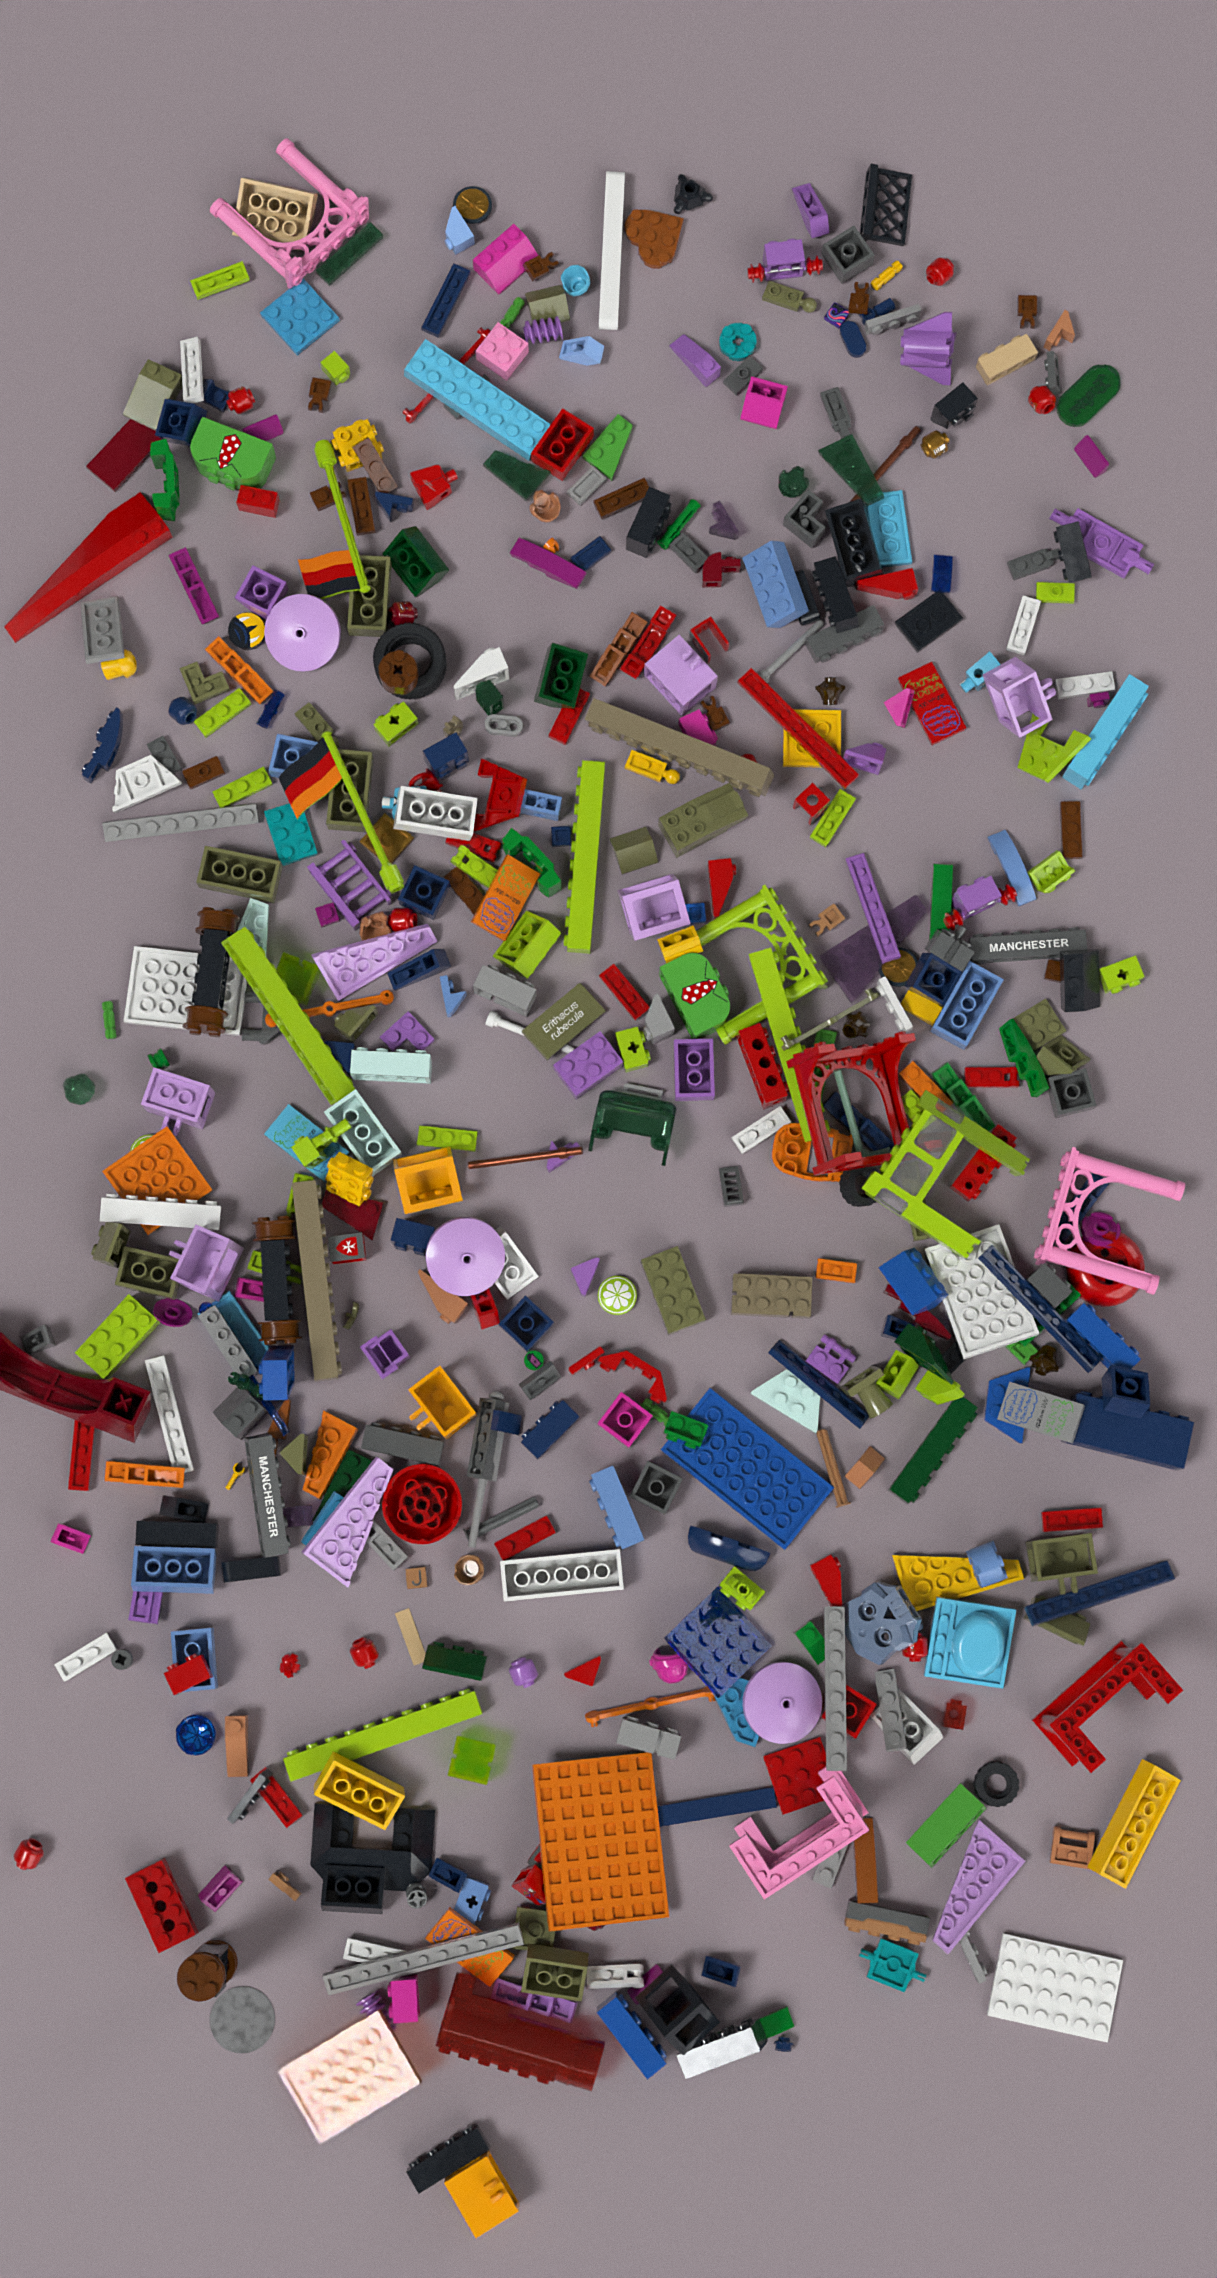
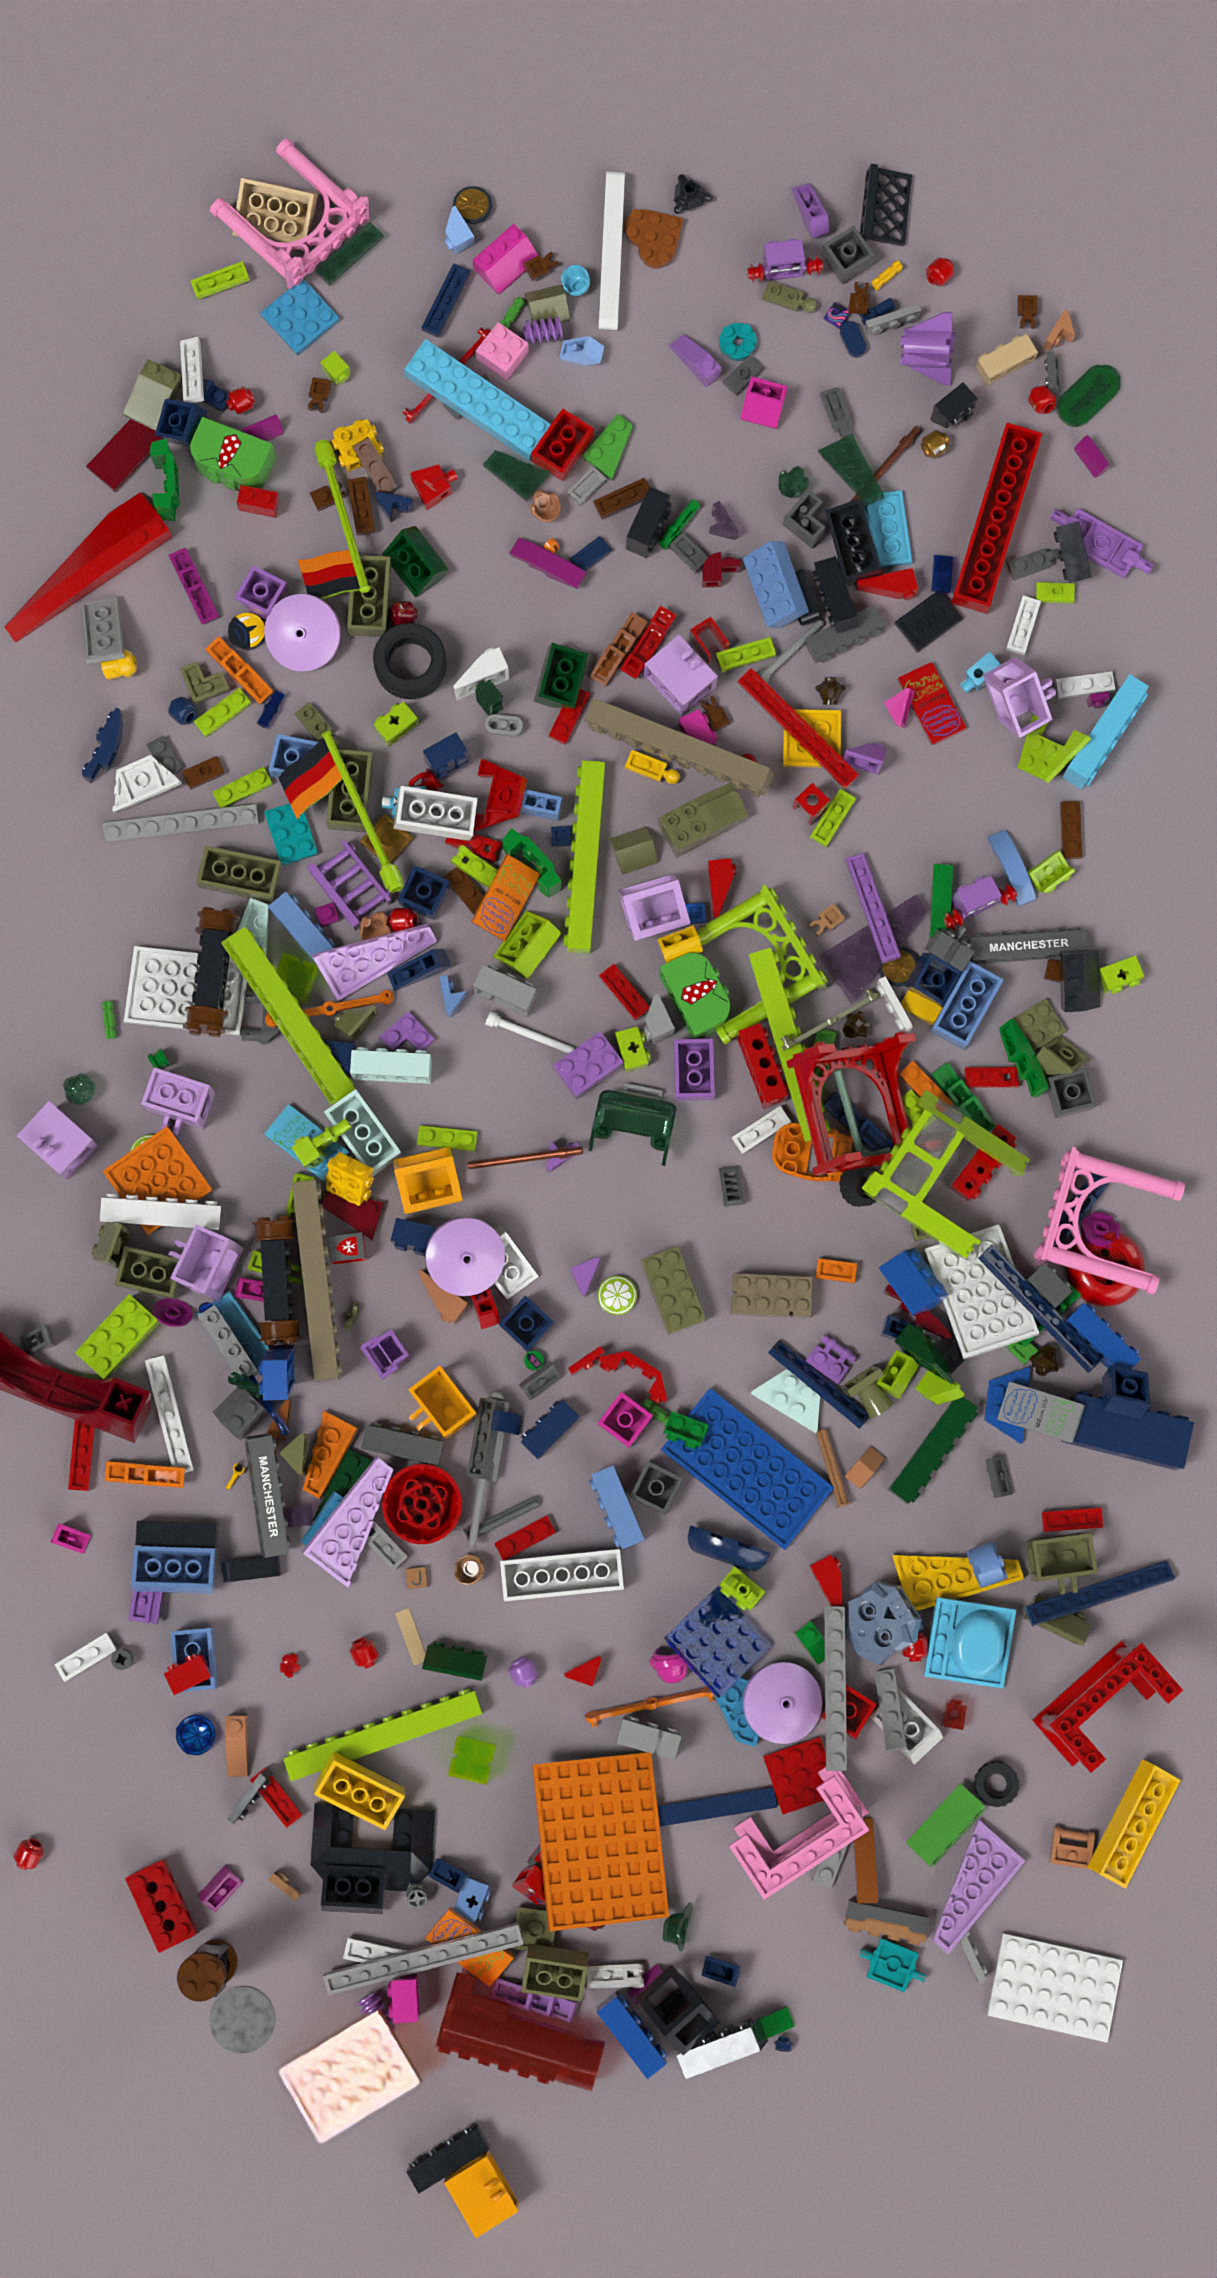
black slope [159,1495,209,1523] -> none
reddish brown brick [378,650,418,695] -> none
dark tan plate [443,715,463,737] -> none
olive tile [522,983,606,1061] -> none
none -> lavender piece [17,1101,98,1180]
none -> medium blue brick [268,892,336,967]
none -> clear green piece [662,1902,692,1952]
none -> lime plate [716,637,776,673]
none -> red brick [951,422,1043,614]
none -> dark grey plate [986,1456,1012,1498]

